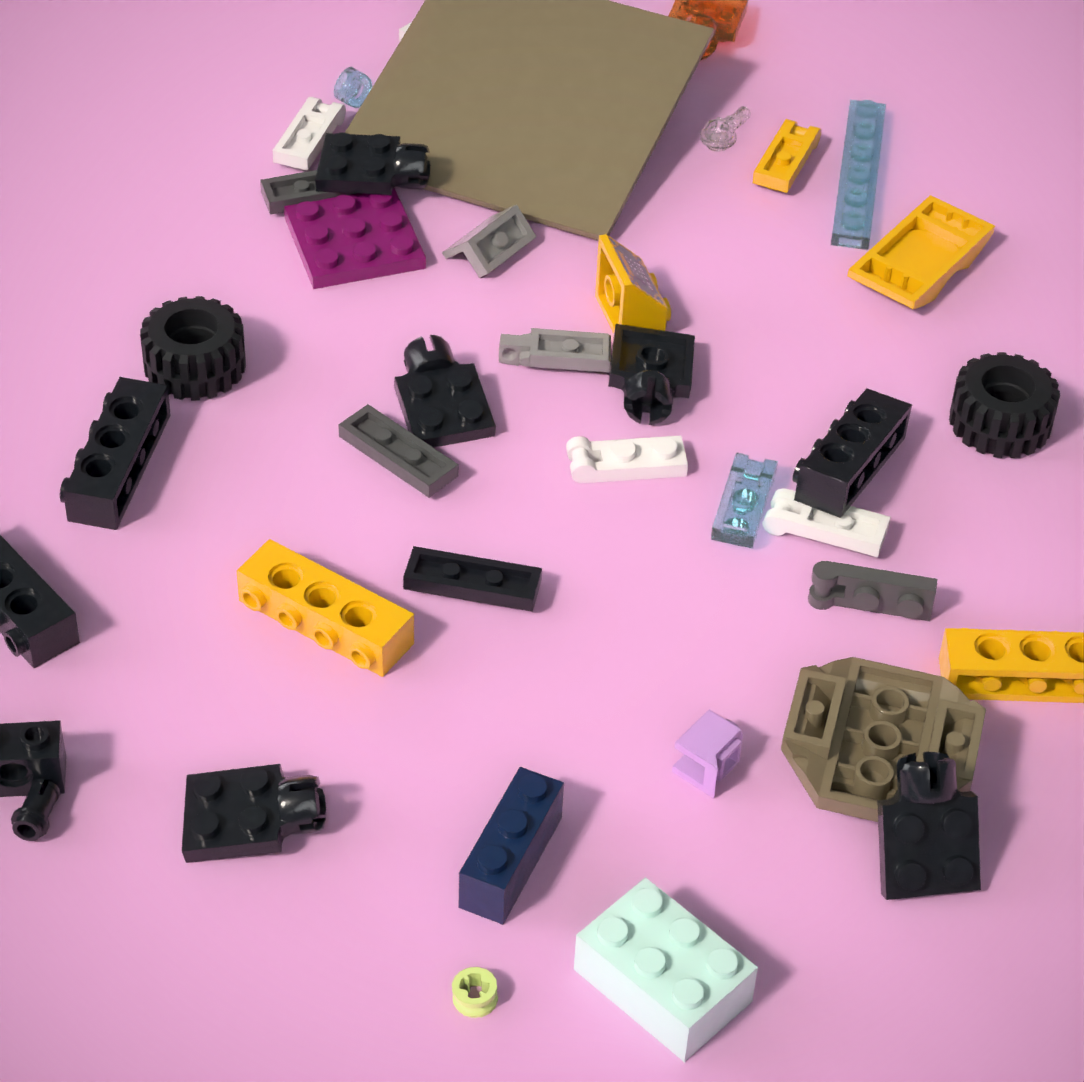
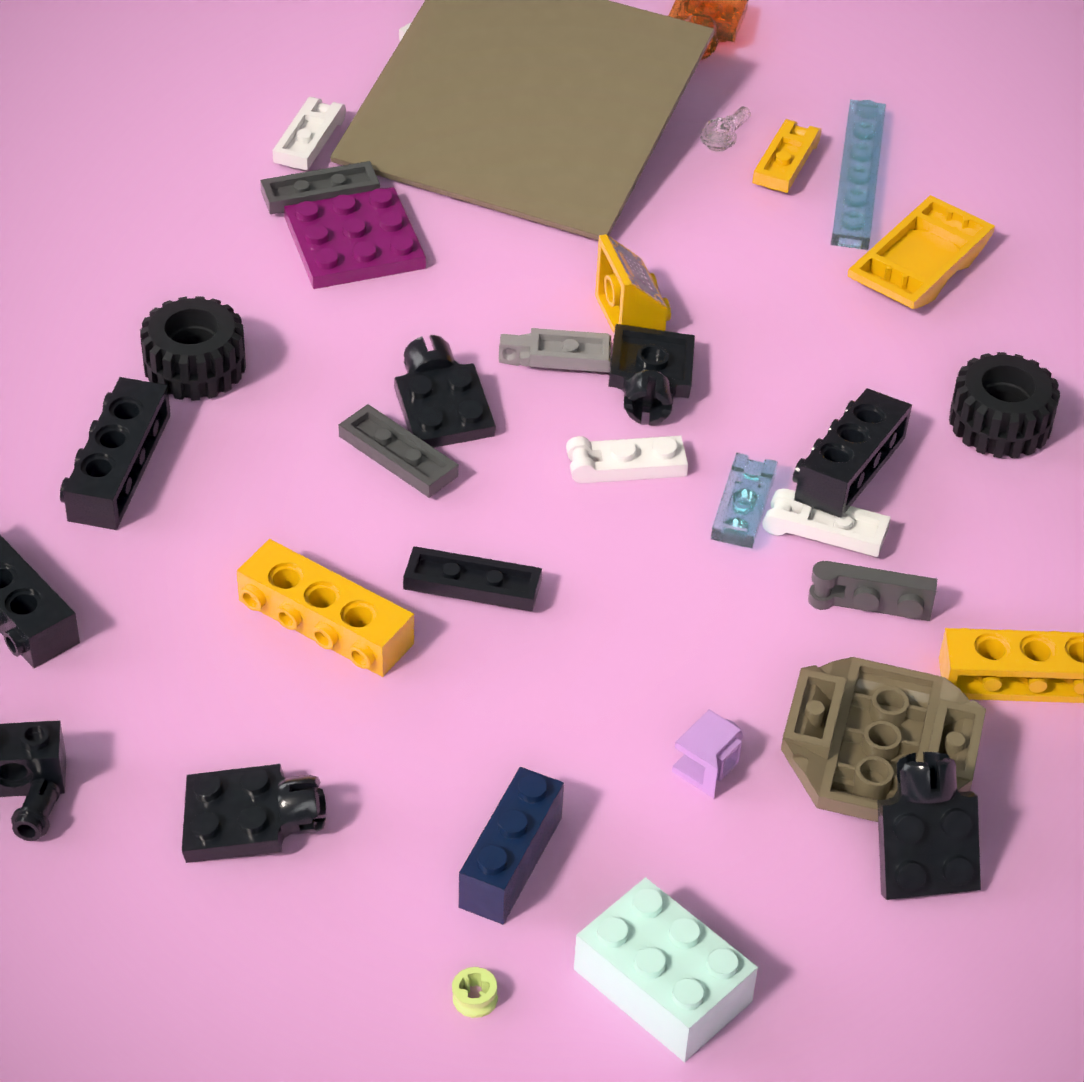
black plate [315,132,431,195] -> none
clear light blue tile [333,66,372,108] -> none
light grey panel [442,204,537,278] -> none

